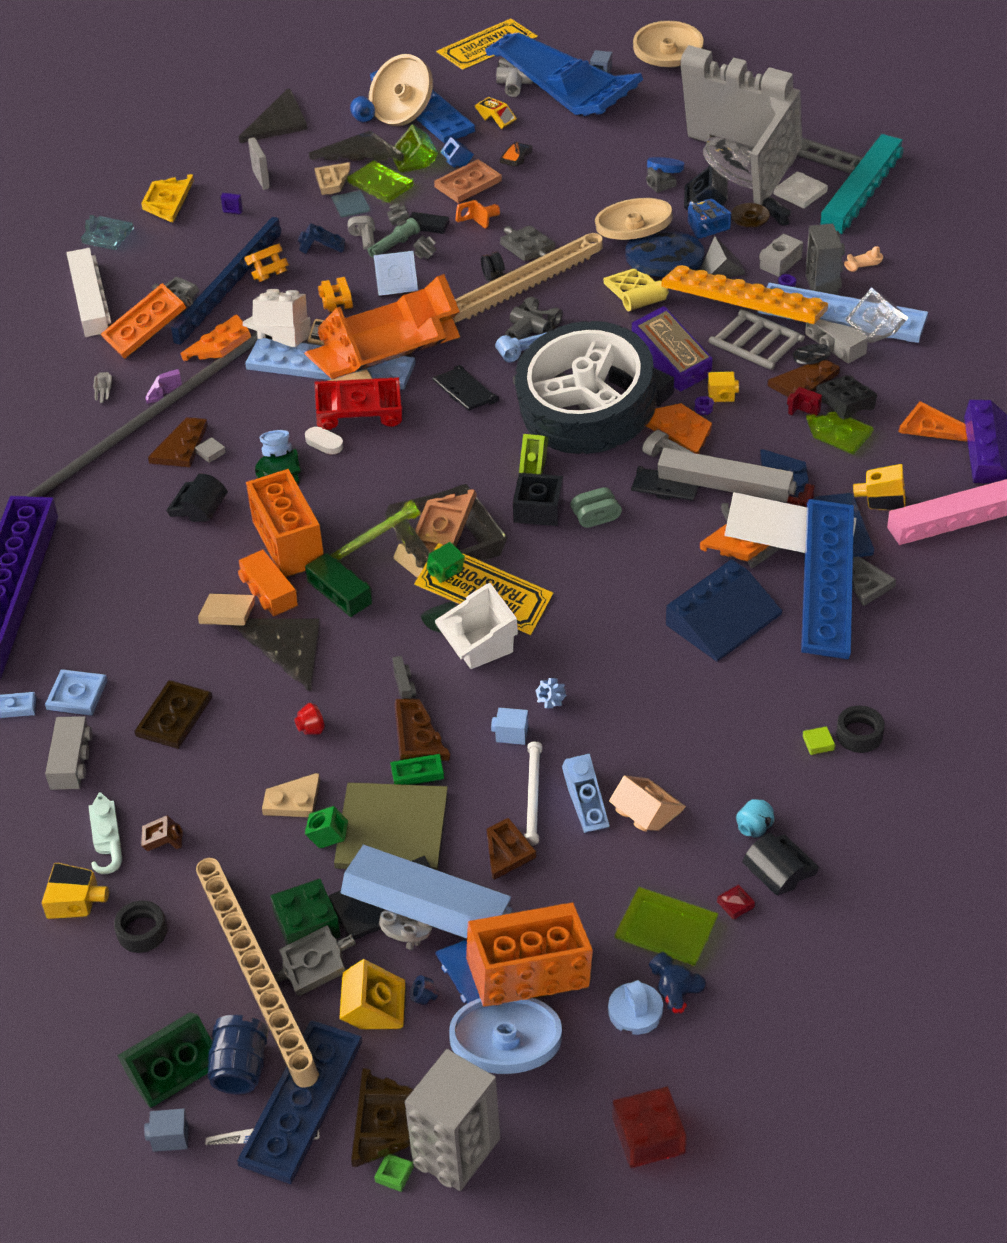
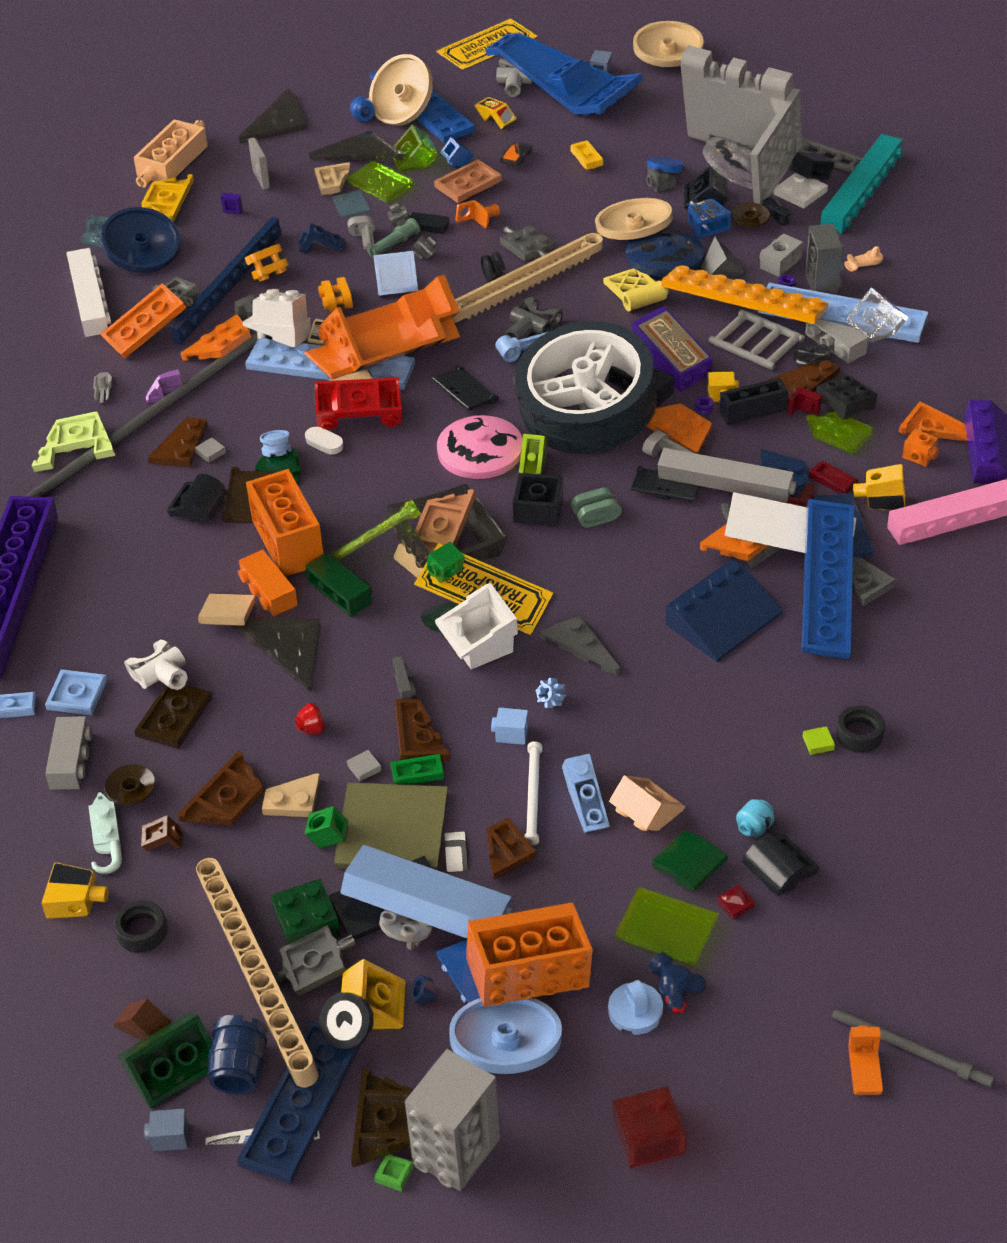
none -> yellowish green wing [32,411,115,472]
none -> dark blue dish [101,207,180,273]
none -> dark brown dish [105,764,155,805]
none -> reddish brown slope [113,999,172,1040]
none -> white connector [124,640,188,690]
none -> light nougat brick [134,119,208,188]
none -> reddish brown wing [177,751,264,826]
none -> dark brown piece [222,466,276,523]
none -> dark grey tile [234,294,255,320]
none -> black tile [320,992,373,1049]
none -> light grey tile [347,750,381,782]
none -> bright pink dish [437,415,523,479]
none -> white sticker [444,832,468,872]
none -> dark grey wing [540,615,620,676]
none -> yellow plate [571,140,603,170]
none -> dark green slope [651,830,728,891]
none -> black brick [719,378,788,425]
none -> black brick [790,152,835,180]
none -> dark red tile [809,461,858,494]
none -> dark grey bar [832,1008,995,1088]
none -> orange bracket [848,1025,883,1095]
none -> orange brick [902,429,939,467]

